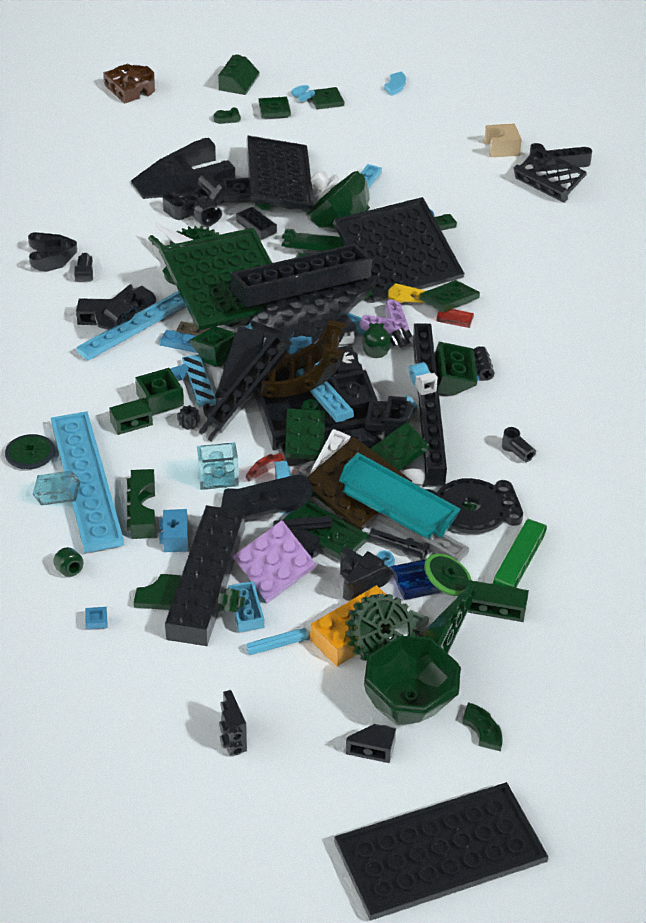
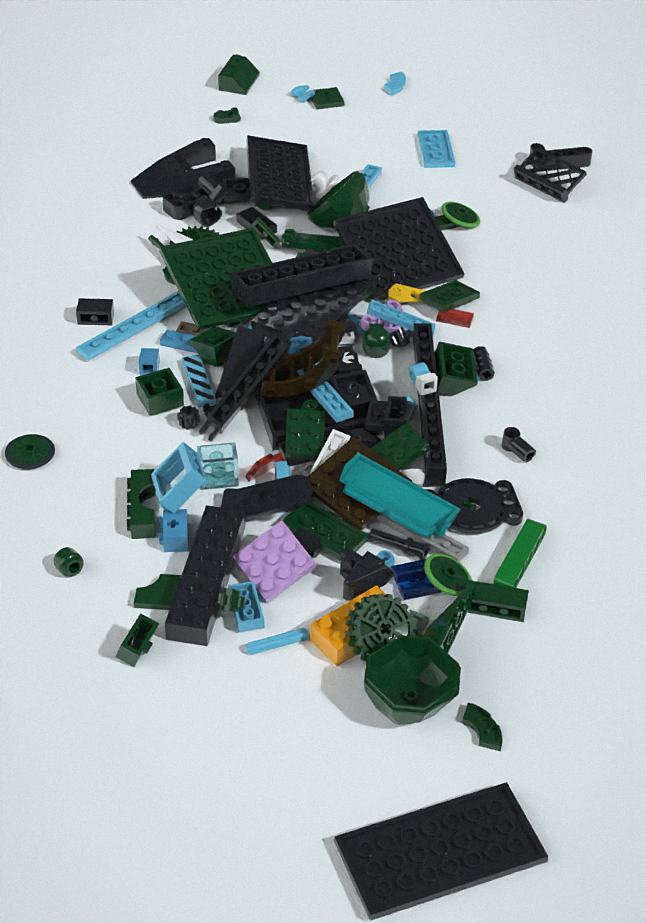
black connector [28,232,78,272] -> none
clear light blue brick [32,471,81,506] -> none
medium azure plate [50,411,124,553] -> none
black piece [74,253,93,281] -> none
dark azure plate [85,606,108,629] -> none
black panel [94,284,156,330] -> none
reddish brown connector [103,63,155,104] -> none
dark green brick [109,398,153,435] -> none
dark azure tile [171,364,189,381] -> none
black plate [219,689,247,756] -> none
dark green plate [258,96,291,118] -> none
black axle [273,516,332,531] -> none
black slope [346,724,396,764] -> none
tan piece [484,123,522,158] -> none
none -> dark green brick [116,613,159,667]
none -> dark azure brick [139,348,160,376]
none -> medium azure window [151,442,207,513]
none -> dark green slope [252,217,282,249]
none -> medium azure tile [367,299,436,335]
none -> medium azure tile [417,130,455,168]
none -> dark green wheel [441,201,480,228]

